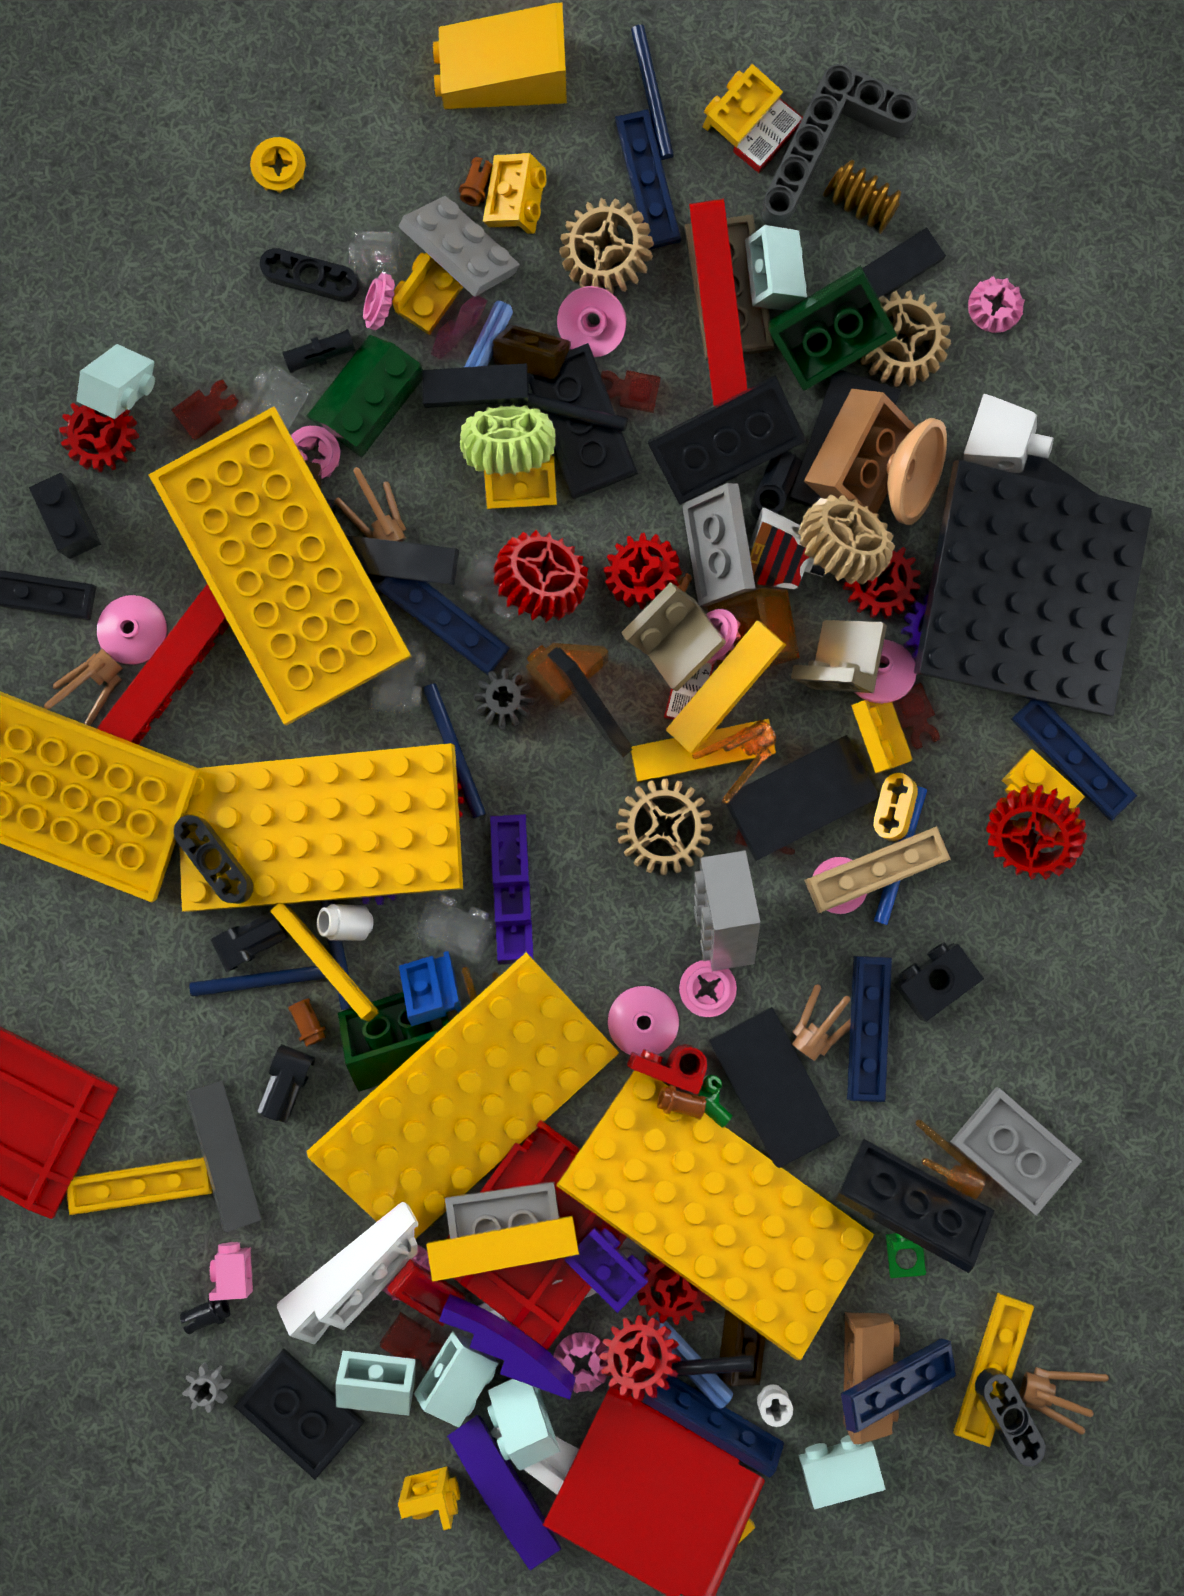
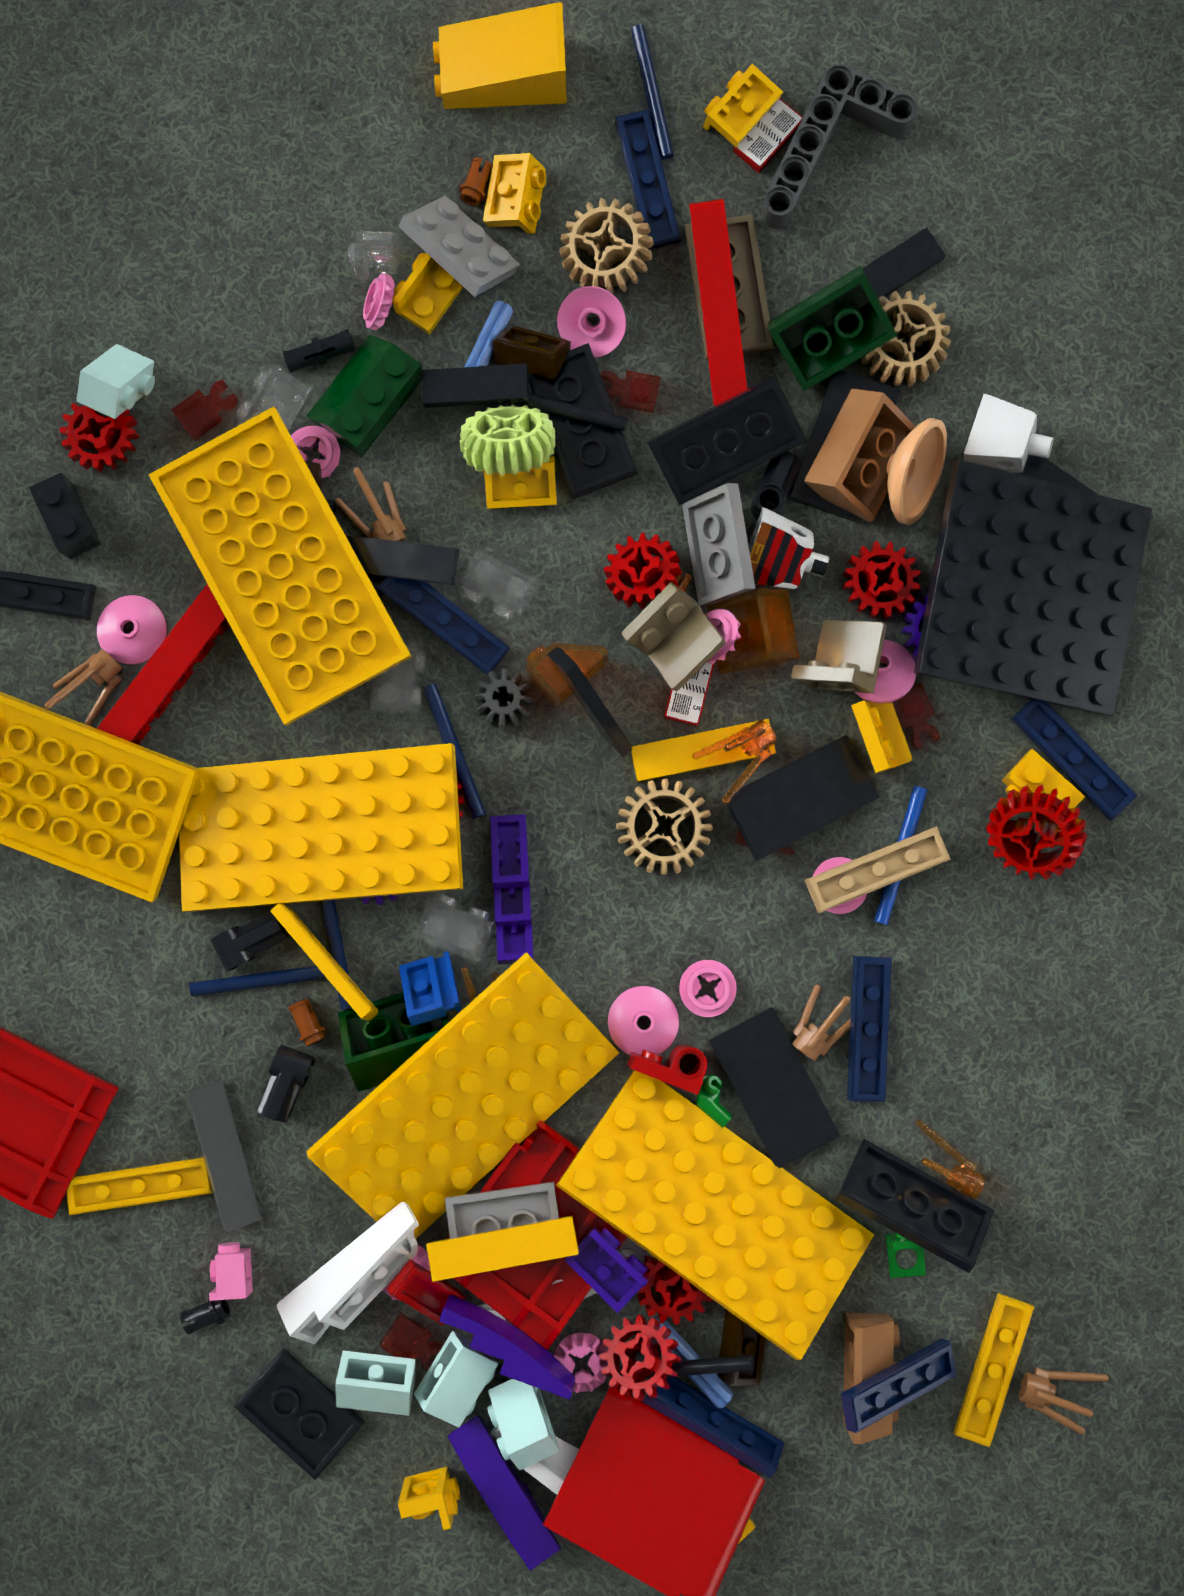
black beam [174,815,253,904] -> none
light grey gear [182,1362,231,1413] -> none
yellow gear [250,137,307,194] -> none
black beam [260,248,359,302] -> none
white brick [317,904,373,941] -> none
clear pink slope [431,295,488,359] -> none
red gear [493,530,589,623] -> none
dark orange pin [657,1085,706,1120] -> none
yellow tile [666,620,787,754] -> none
light grey brick [693,850,760,971] -> none
light aqua brick [745,225,807,311] -> none
white bush [757,1384,793,1427] -> none
tan gear [798,495,895,584] -> none
light aqua brick [798,1435,886,1509] -> none
pearl gold piece [823,159,901,234] -> none
yellow beam [873,773,918,841] -> none
black brick [895,942,984,1022] -> none
light grey plate [950,1087,1083,1216] -> none
bright pink gear [968,276,1025,333] -> none
black beam [975,1368,1046,1467] -> none

